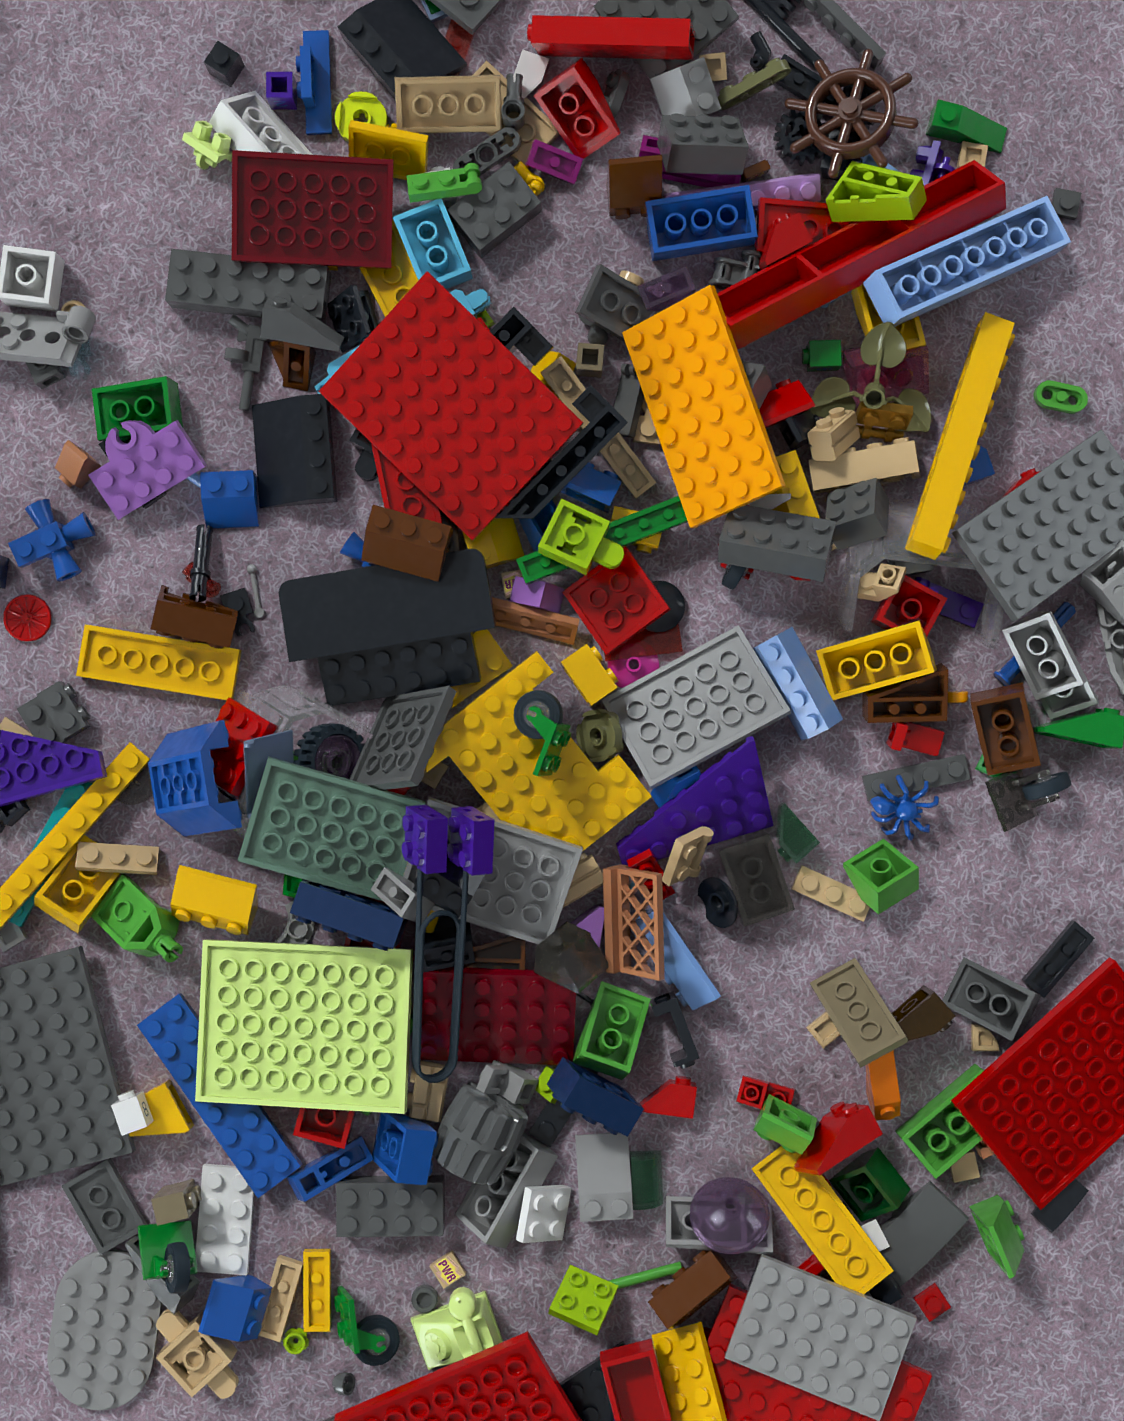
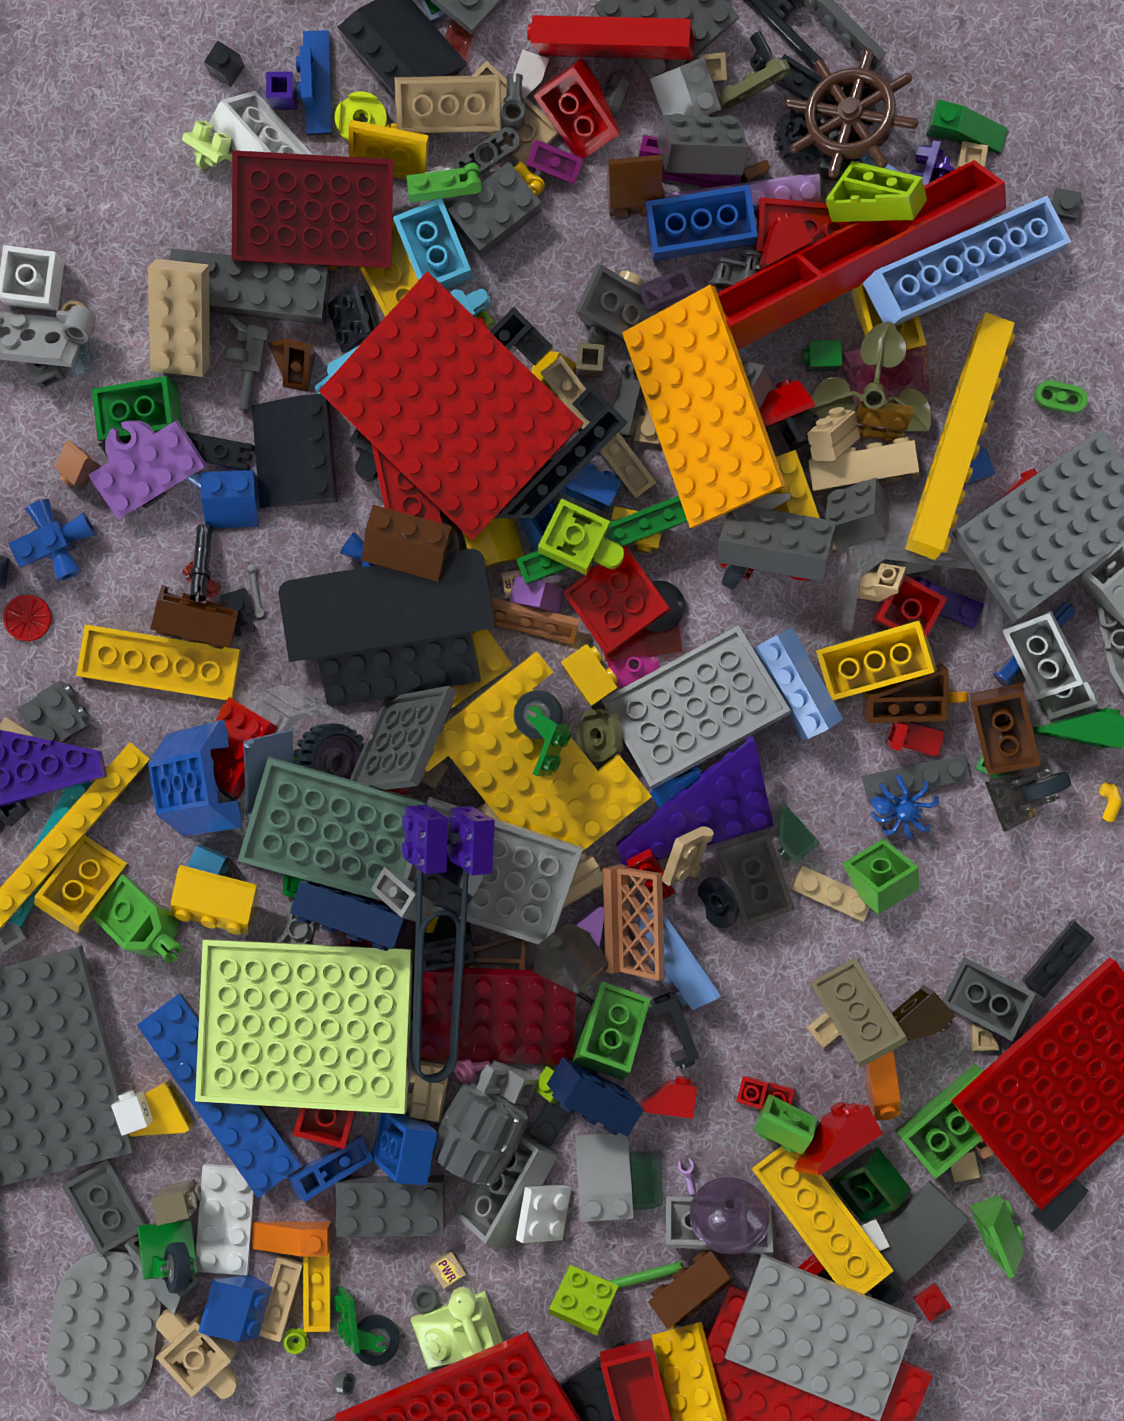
tan plate [75,842,159,875] -> none
dark grey slope [261,297,344,352] -> none
none -> tan brick [148,259,210,377]
none -> black hinge [185,431,255,470]
none -> dark azure brick [187,845,231,877]
none -> orange slope [252,1222,331,1256]
none -> bright pink plate [454,1059,492,1084]
none -> lavender hand [678,1158,696,1195]
none -> yellow arm [1099,782,1122,823]

